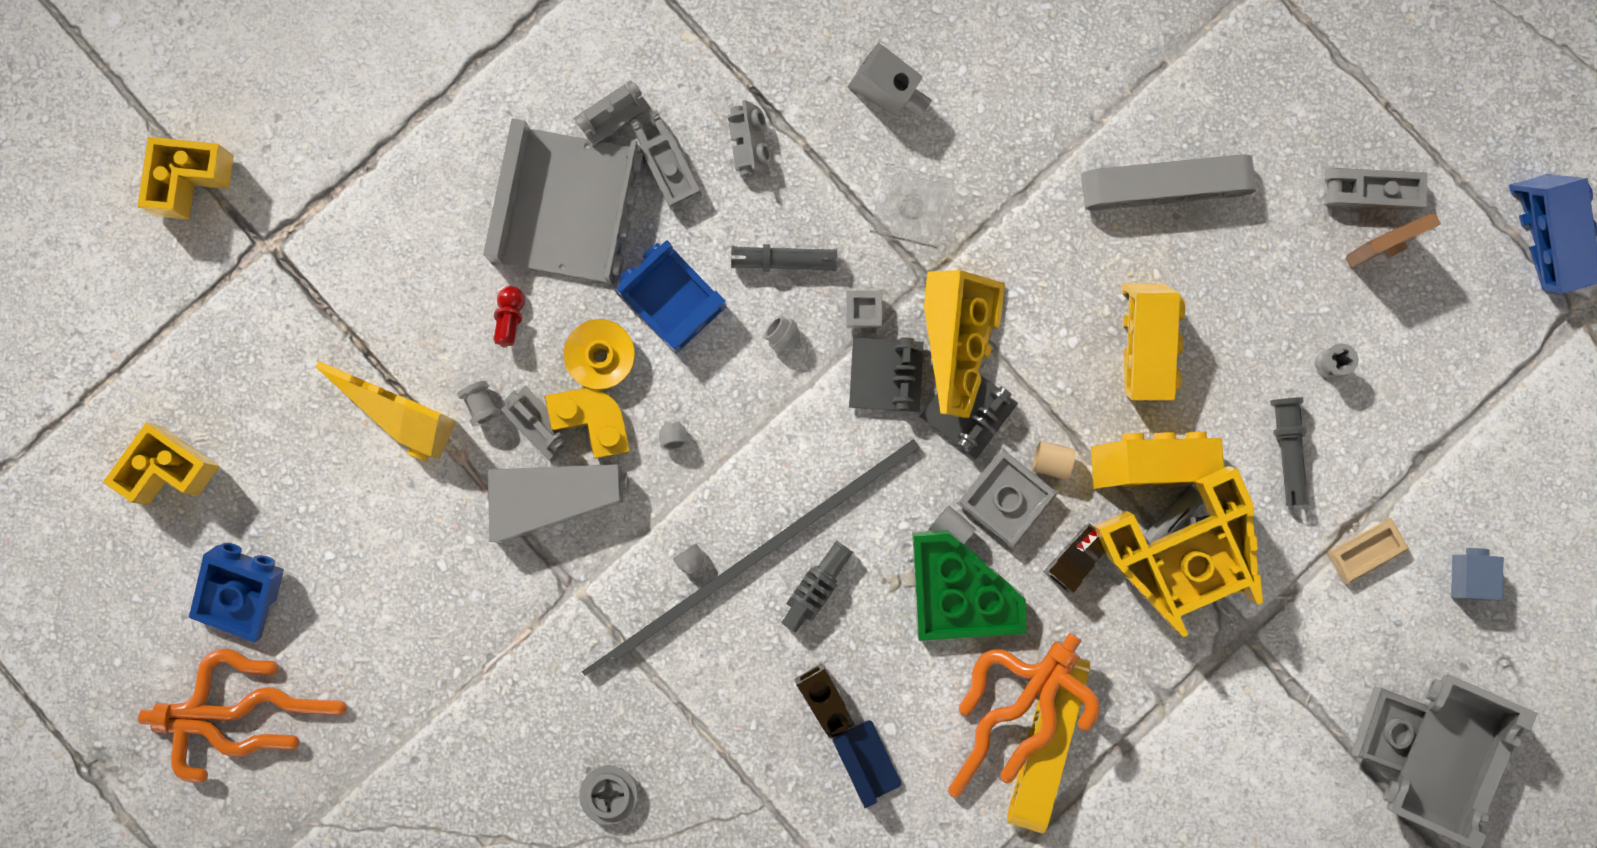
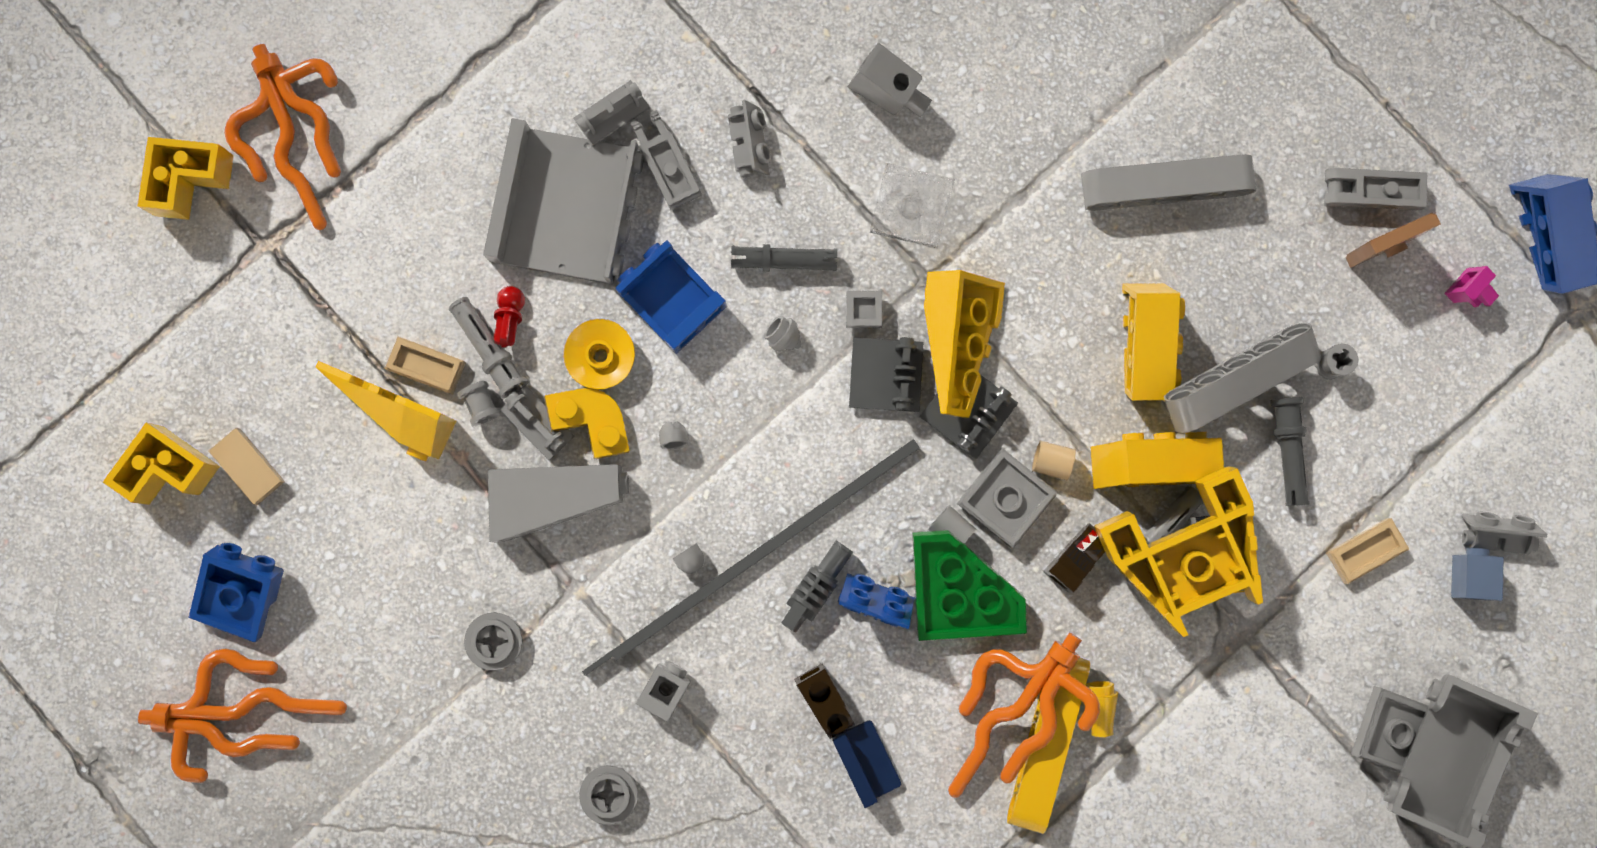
none -> tan tile [209,428,285,505]
none -> orange plant [224,44,341,230]
none -> tan tile [385,336,466,395]
none -> light grey pin [449,297,528,399]
none -> light grey gear [464,612,523,670]
none -> light grey brick [636,661,691,722]
none -> blue hinge [838,573,915,629]
none -> yellow cone [1086,681,1118,737]
none -> light grey beam [1164,323,1321,433]
none -> dark pink tile [1444,266,1499,307]
none -> light grey hinge [1462,511,1548,554]

